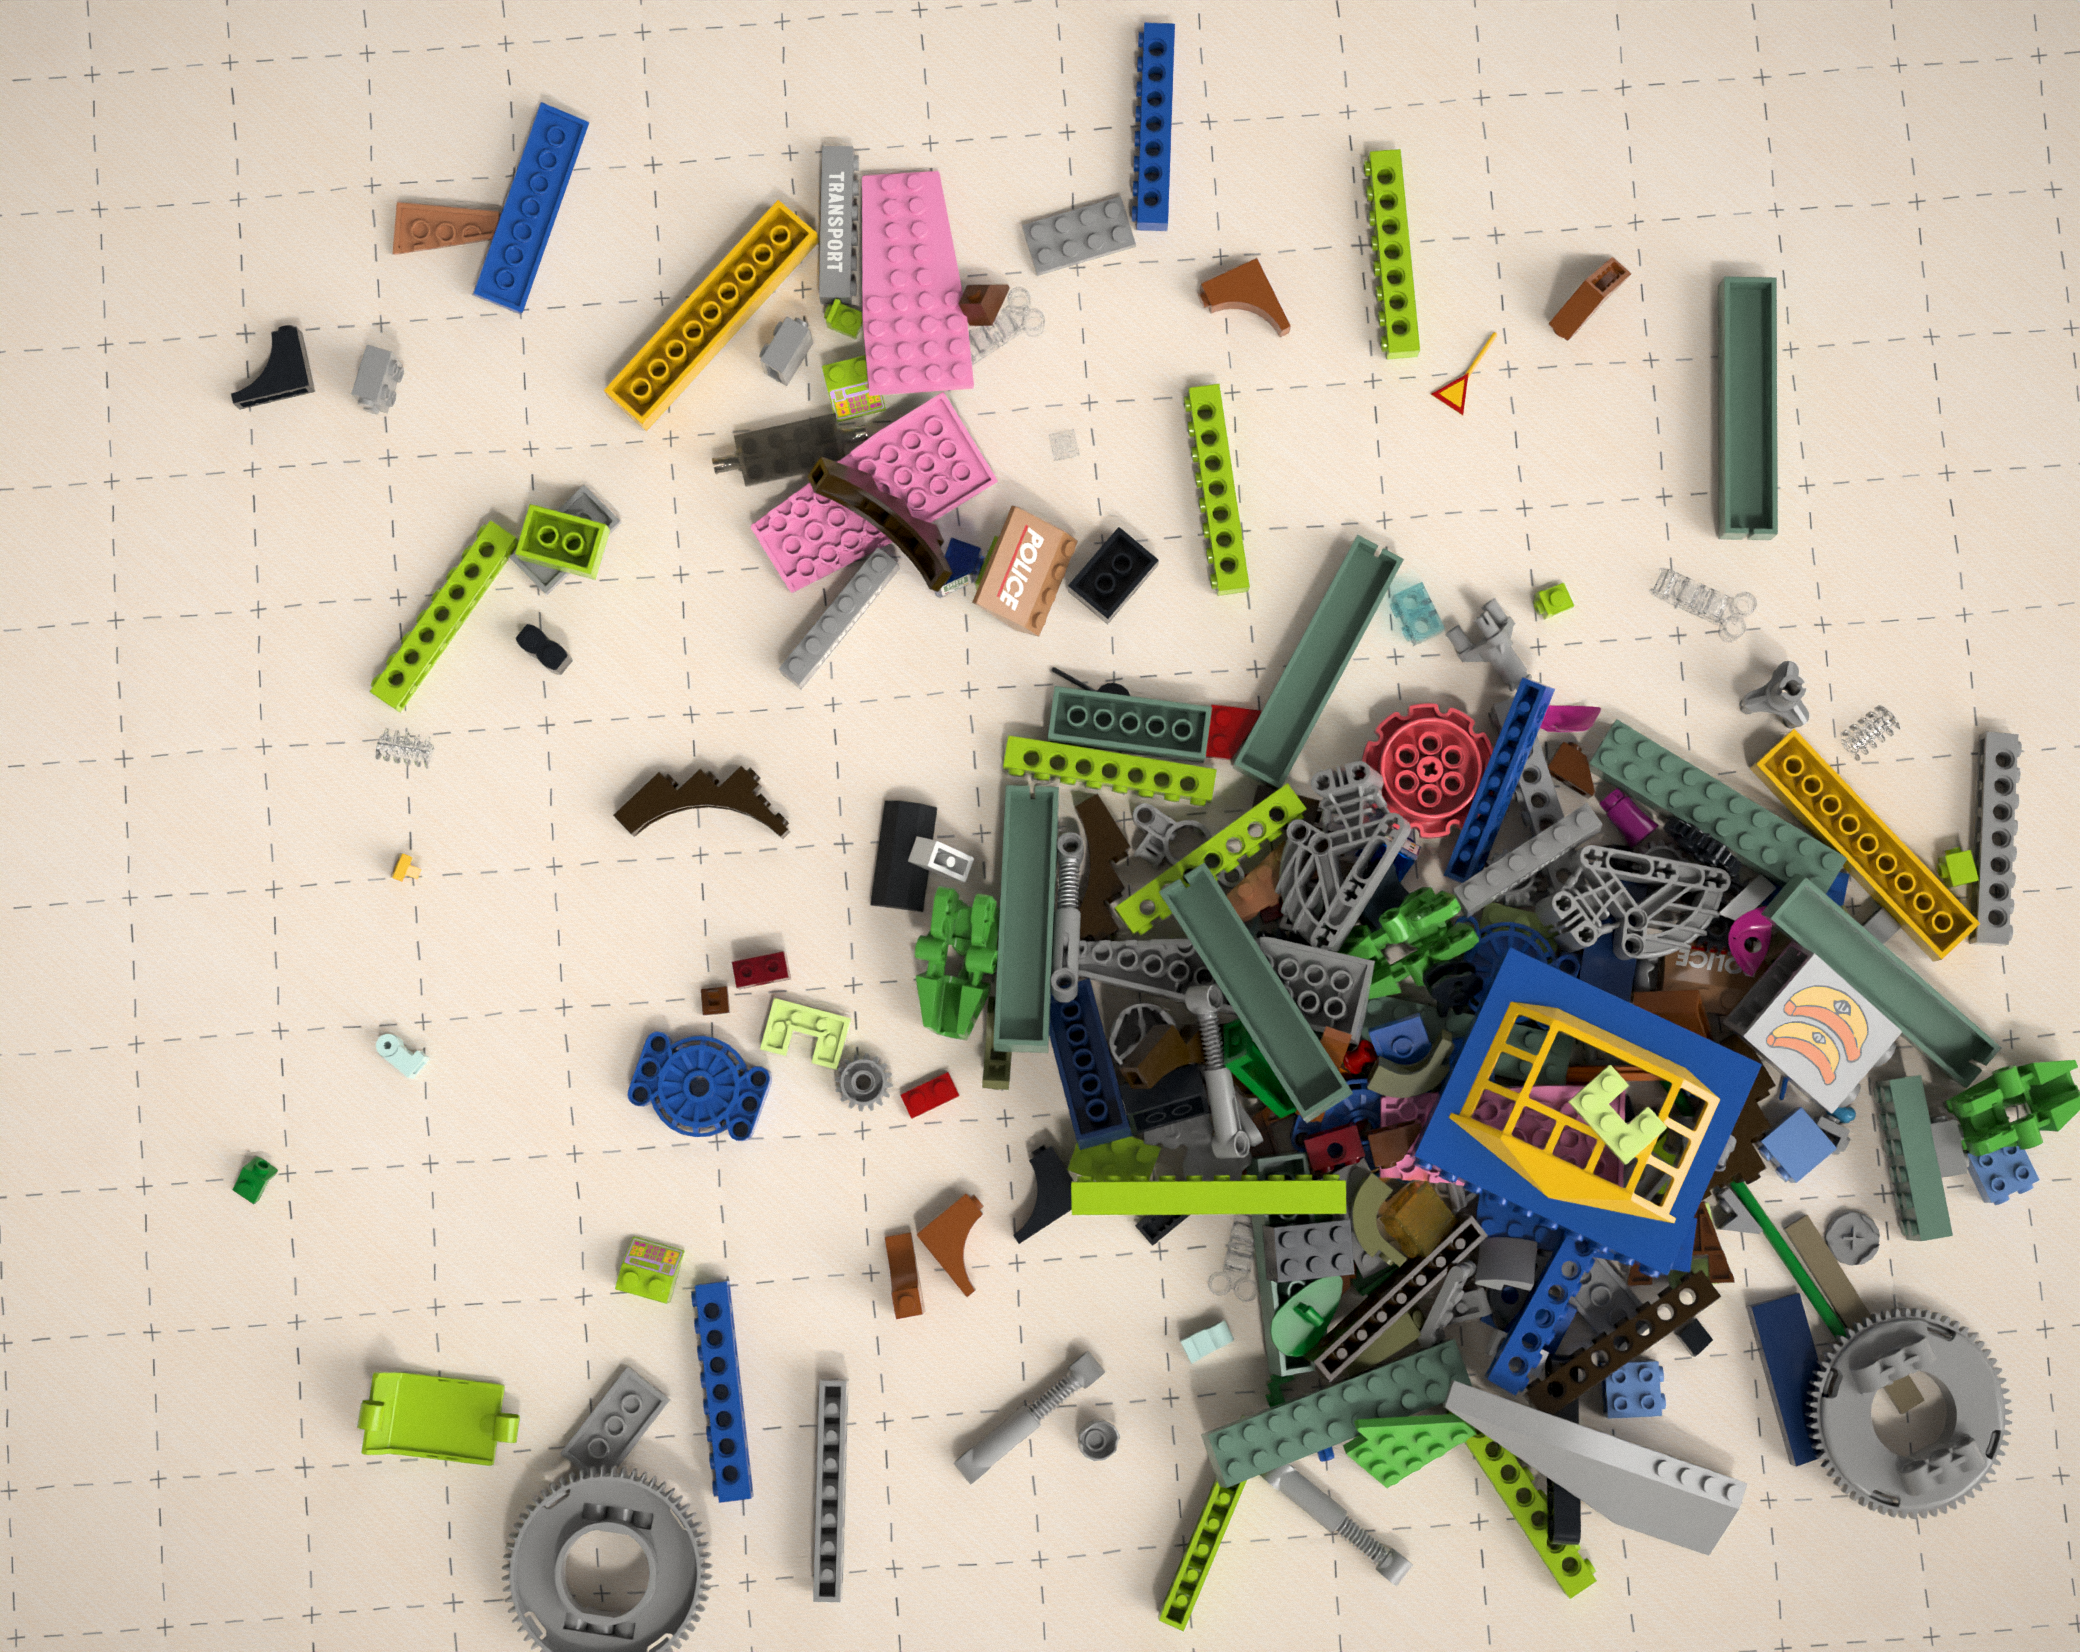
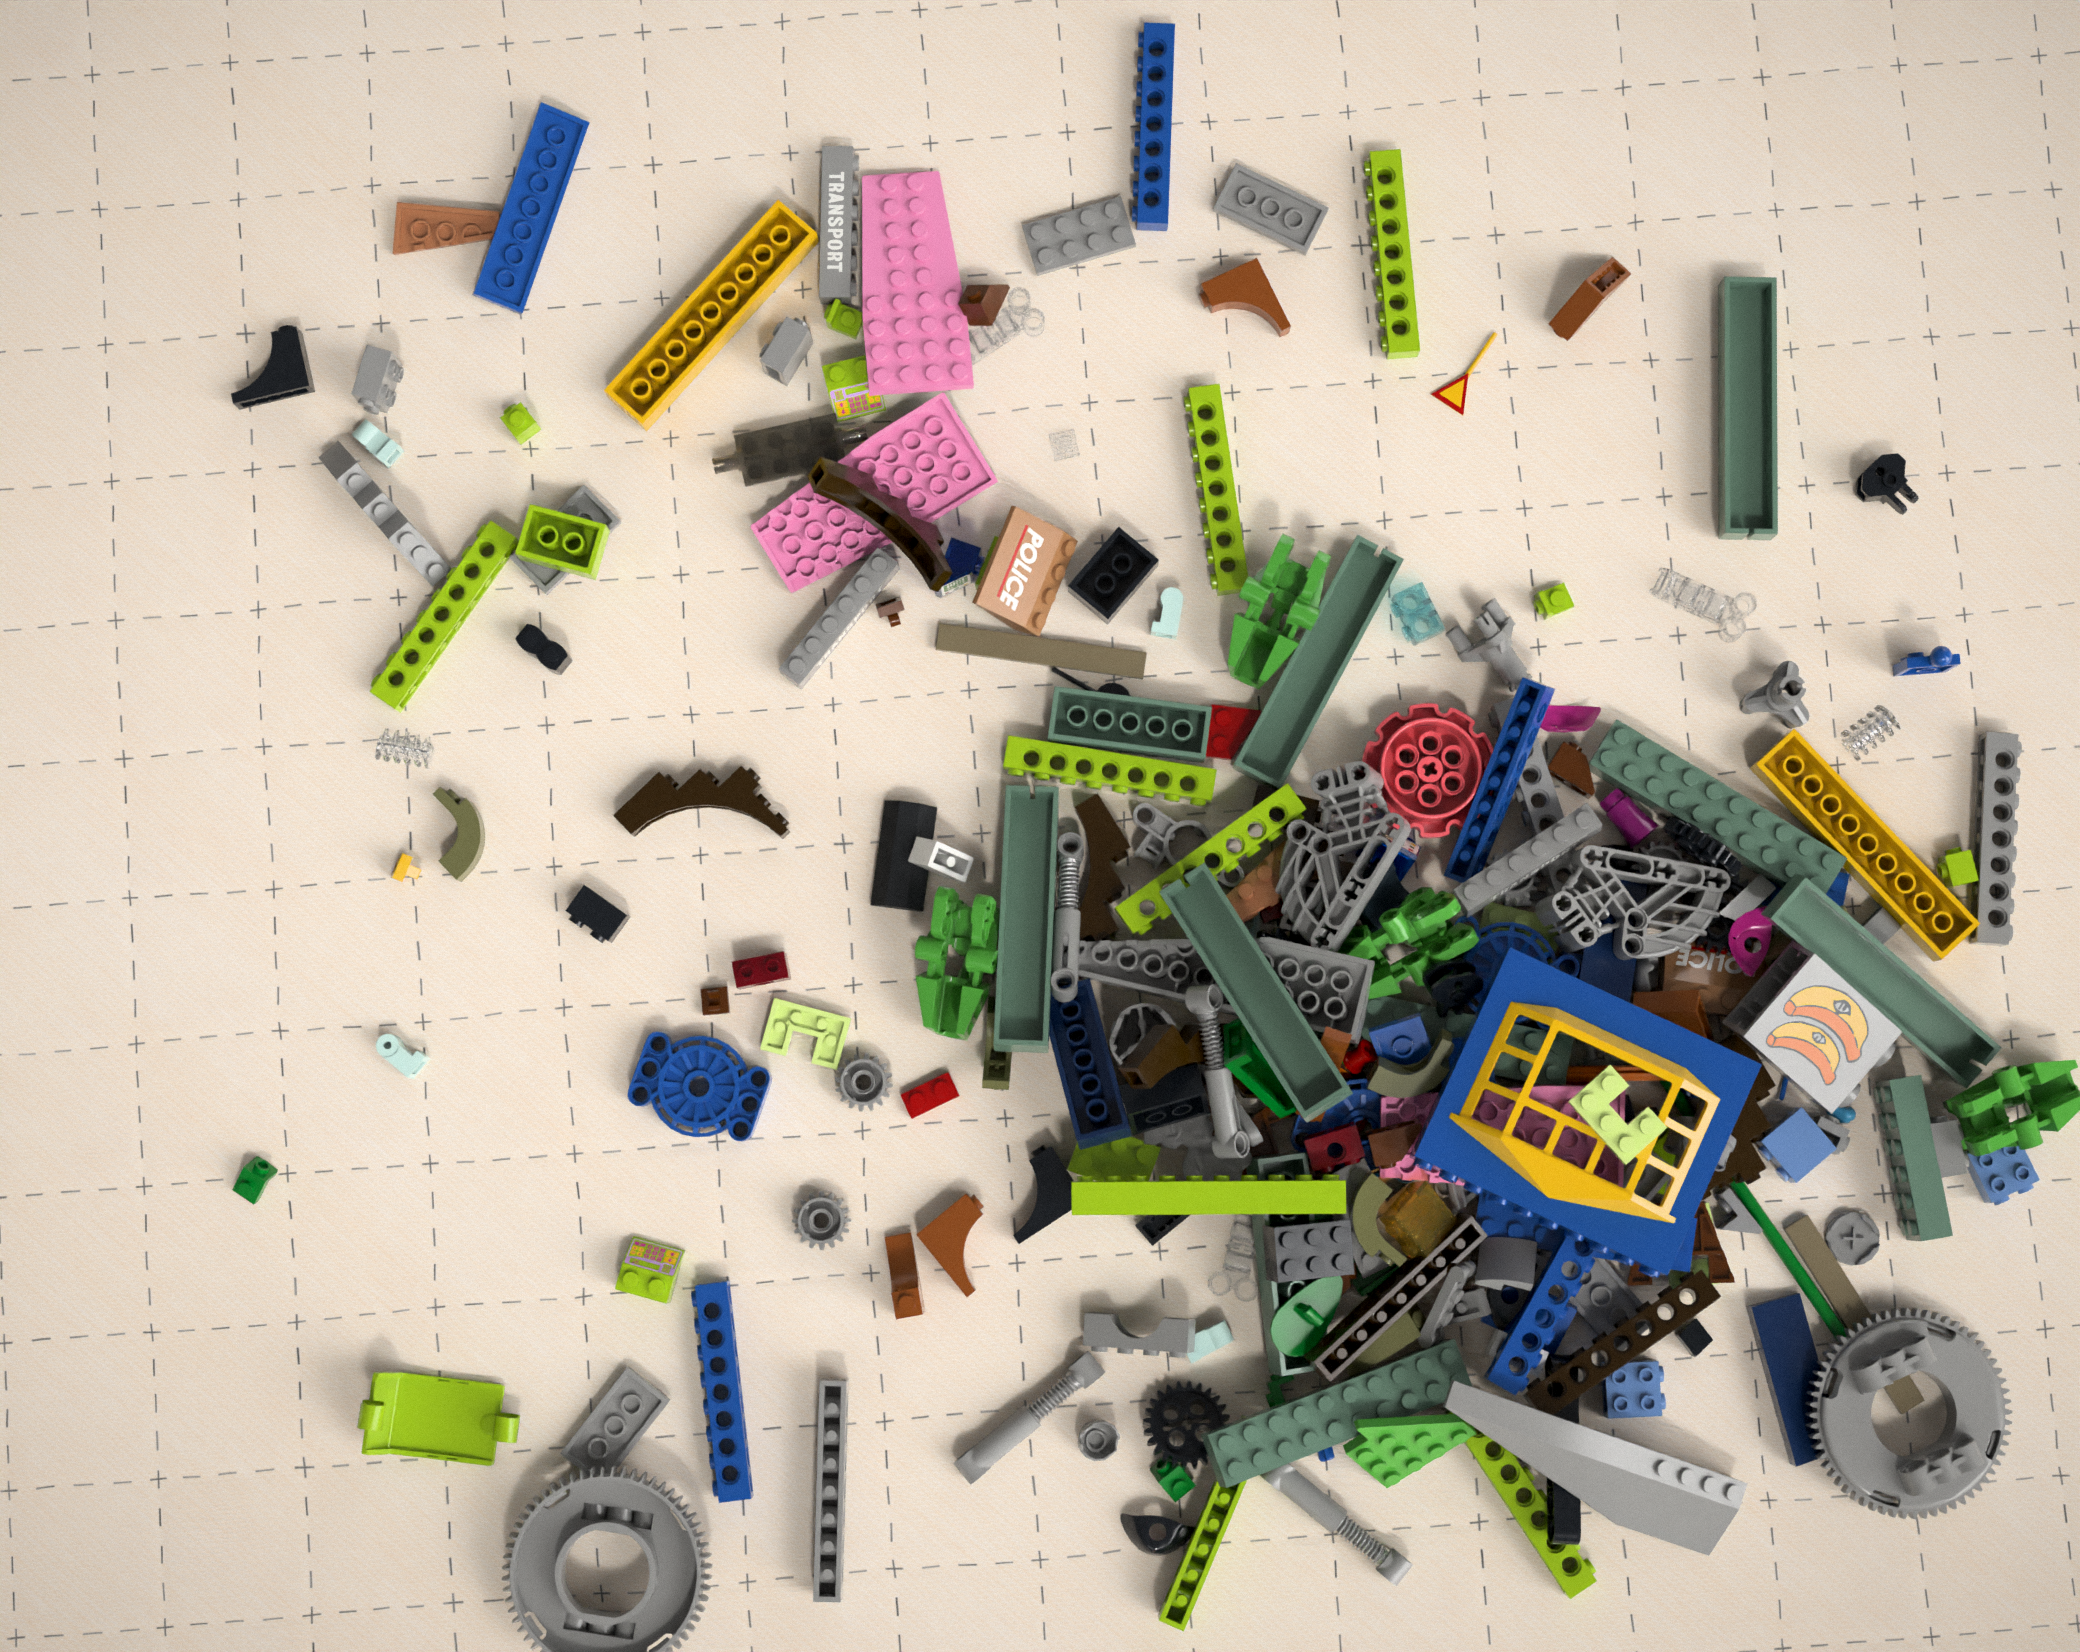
none -> light grey arch [318,441,451,587]
none -> light aqua leg [351,419,404,468]
none -> olive arch [433,787,485,882]
none -> lime brick [500,402,542,445]
none -> black brick [565,885,631,943]
none -> light grey gear [792,1191,851,1250]
none -> reddish brown tile [875,596,905,627]
none -> dark tan tile [936,624,1147,680]
none -> light grey arch [1083,1312,1196,1358]
none -> black piece [1120,1513,1195,1556]
none -> black gear [1143,1381,1230,1470]
none -> light aqua leg [1150,587,1183,640]
none -> green bracket [1150,1458,1196,1502]
none -> light grey plate [1213,163,1329,256]
none -> bright green piece [1228,533,1331,689]
none -> black hinge [1855,453,1919,515]
none -> blue plate [1892,646,1961,677]

